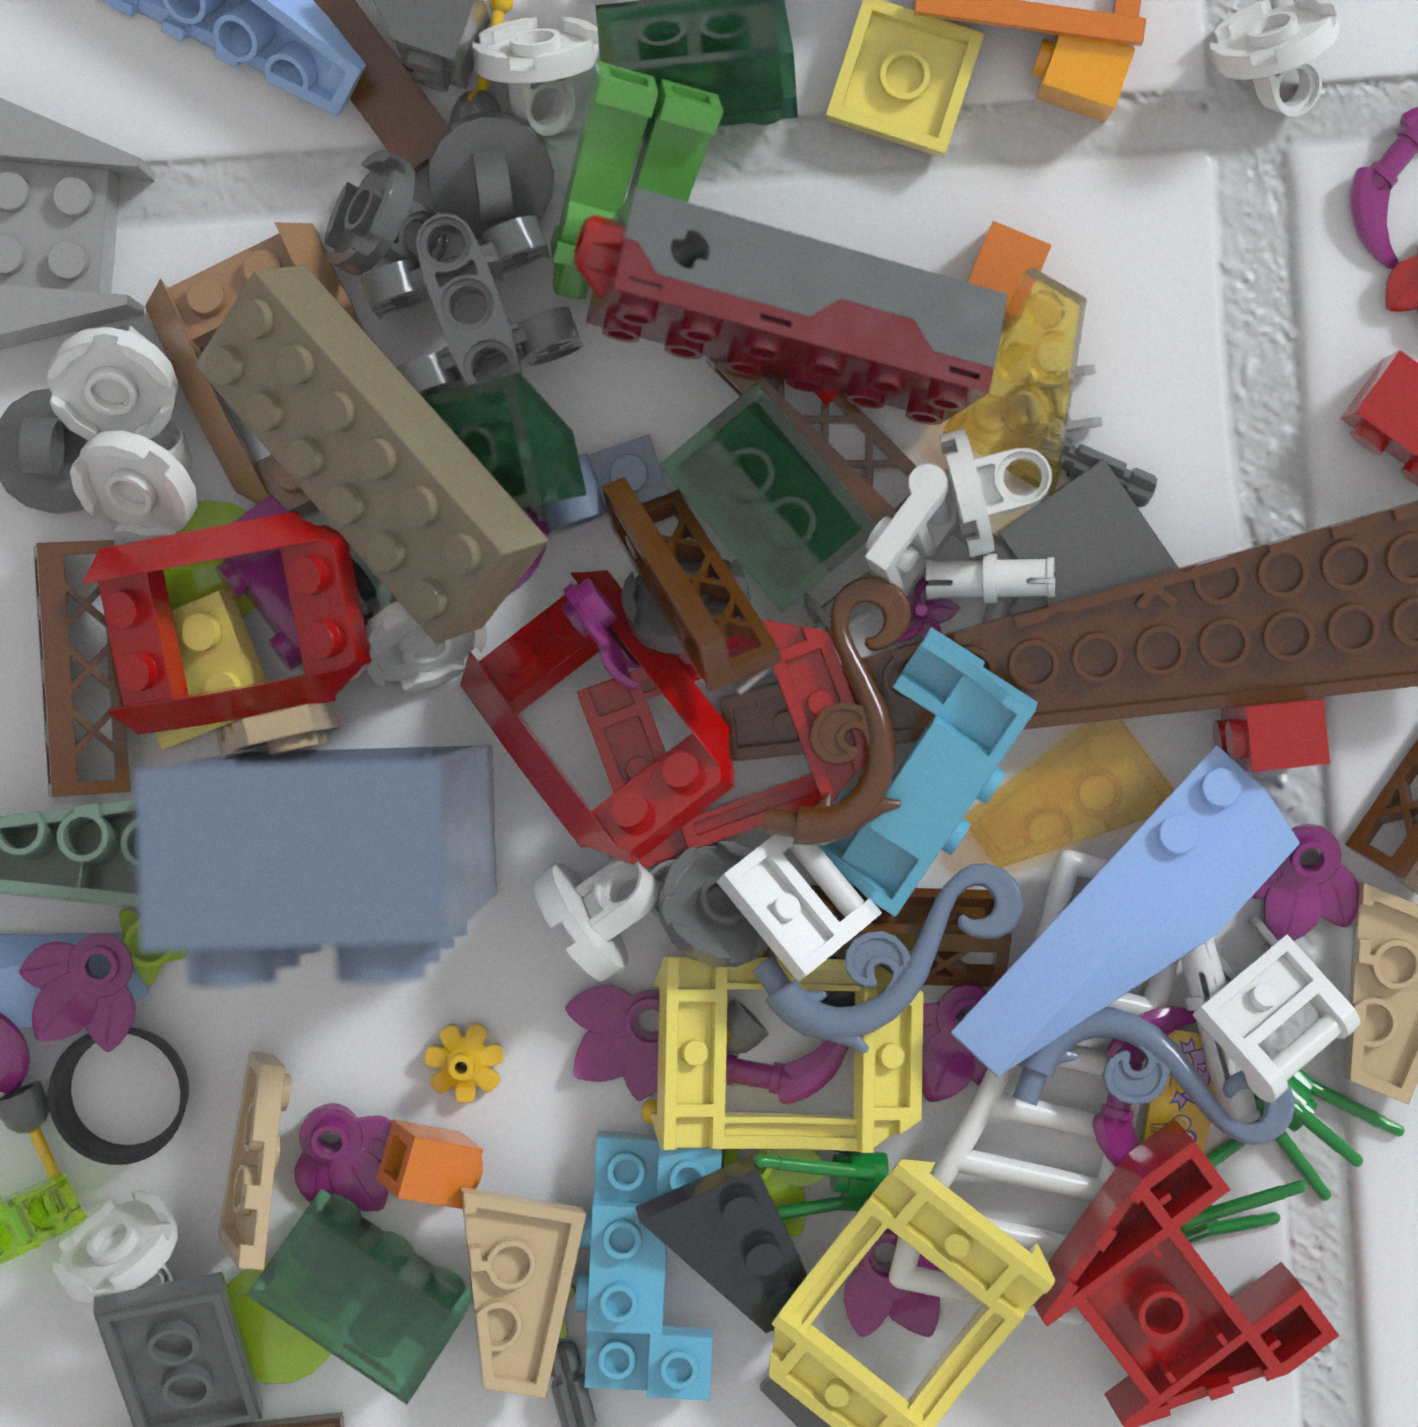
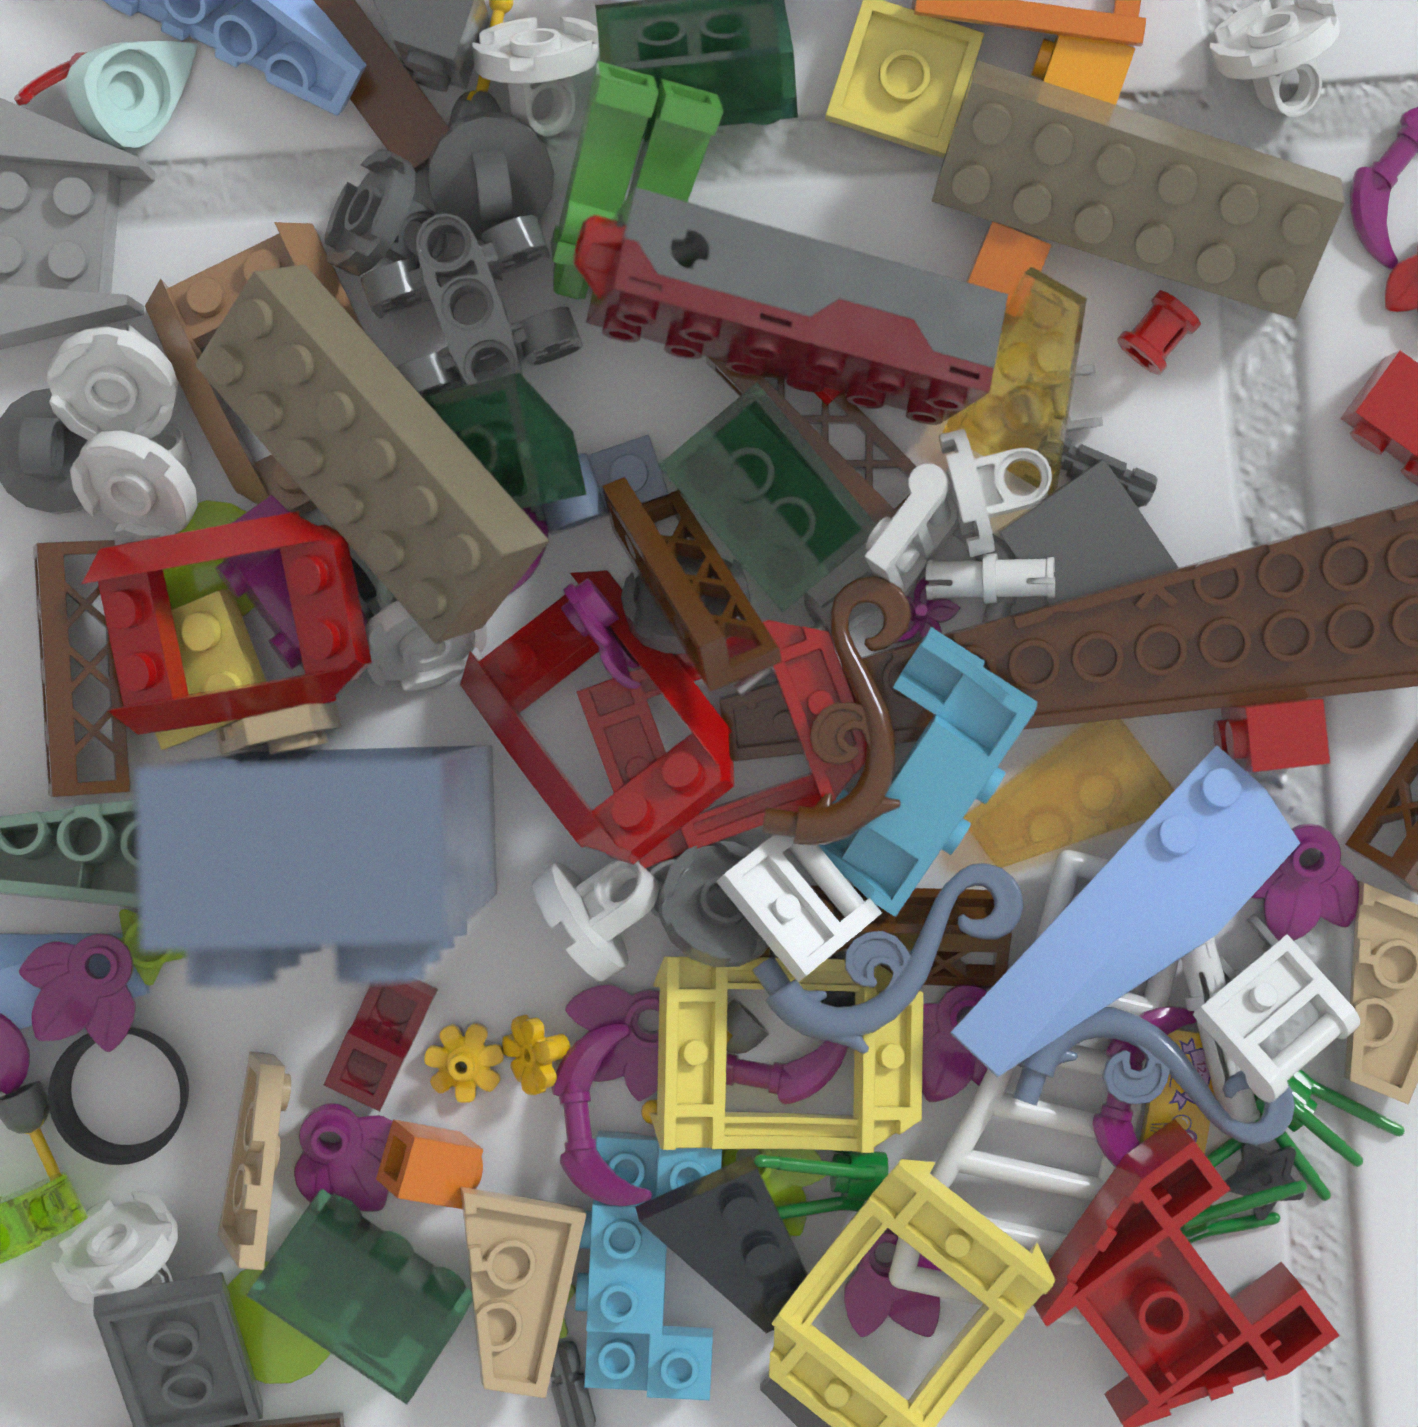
none -> light aqua piece [14,40,198,150]
none -> dark red slope [323,979,438,1112]
none -> yellow plant [502,1015,570,1095]
none -> magenta piece [551,1024,652,1206]
none -> dark tan brick [931,60,1345,320]
none -> red bush [1117,290,1201,375]
none -> black plate [1225,1143,1304,1220]

